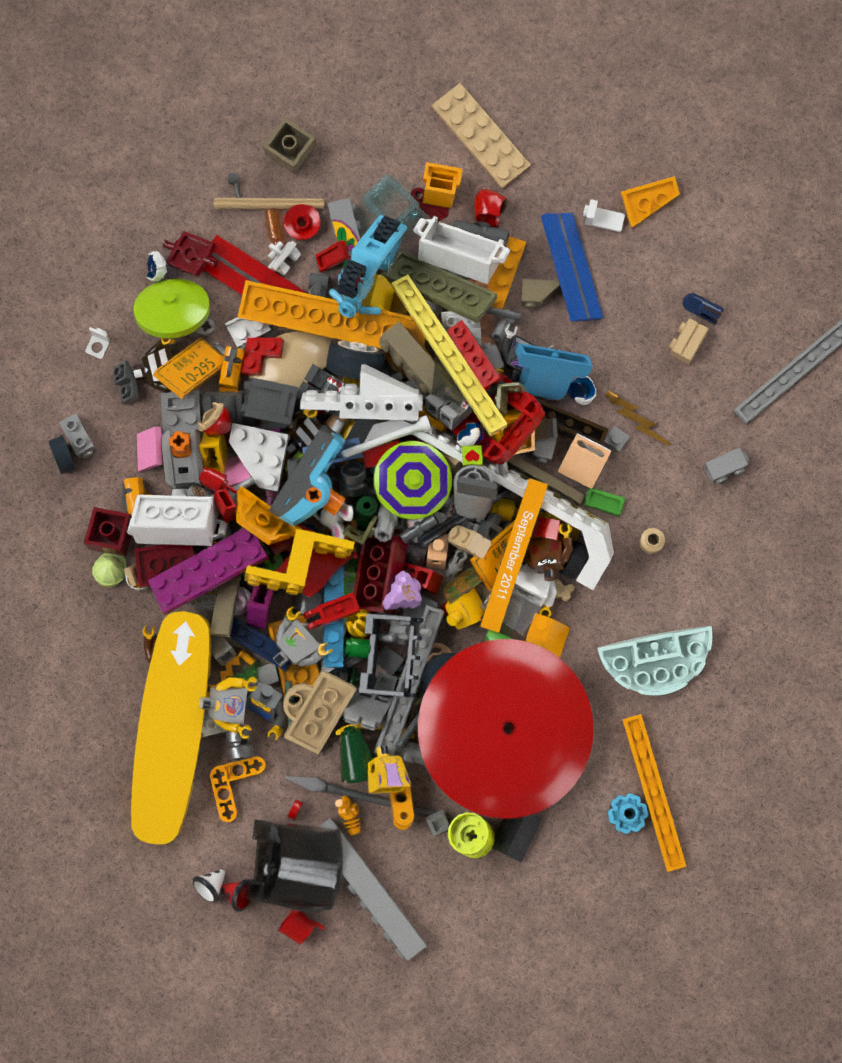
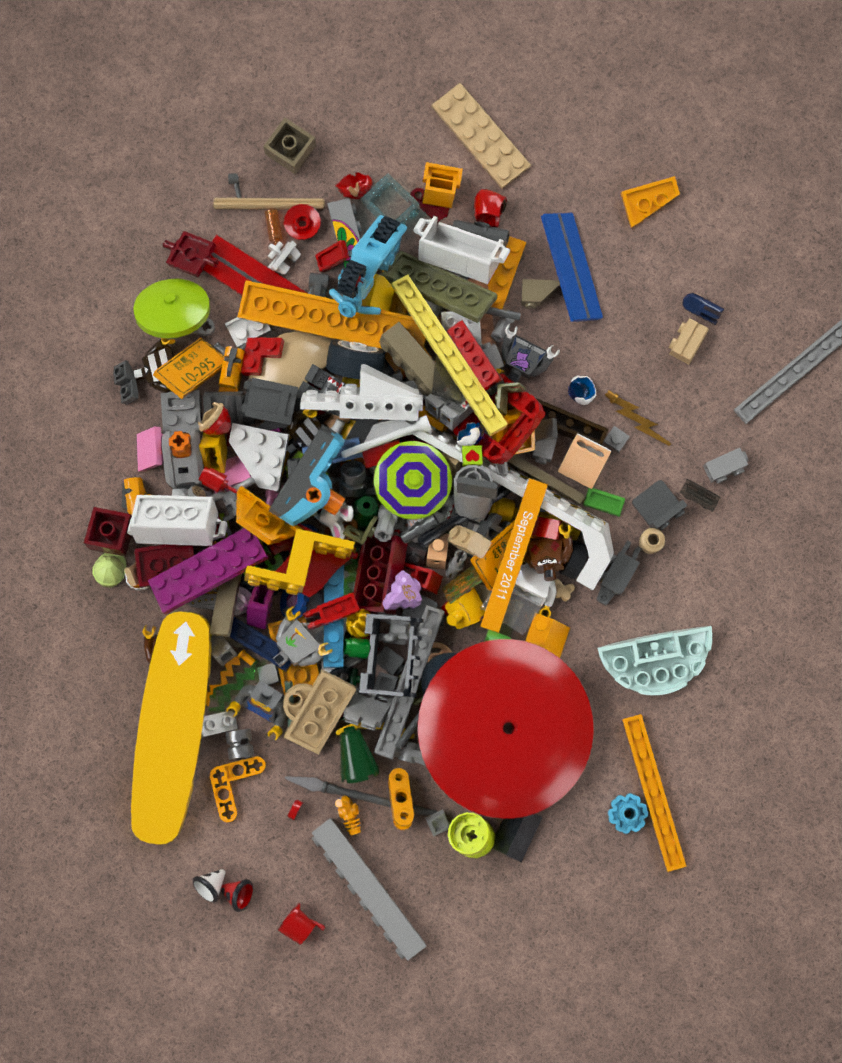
black wheel [48,436,75,474] -> none
light grey brick [59,414,96,459] -> none
white bracket [85,327,111,359] -> none
white hair [146,251,167,282] -> none
torso [199,677,257,739] -> none
red piece [213,488,236,523] -> none
clear smoke windscreen [247,819,343,913] -> none
yellow torso [368,746,411,794] -> none
dark azure brick [515,343,593,400] -> none
white bracket [583,199,625,232] -> none
none -> blue tile [280,590,310,620]
none -> red hair [336,172,373,199]
none -> dark grey hinge [596,540,642,606]
none -> dark grey bracket [632,480,687,531]
none -> clear smoke plate [679,479,720,512]

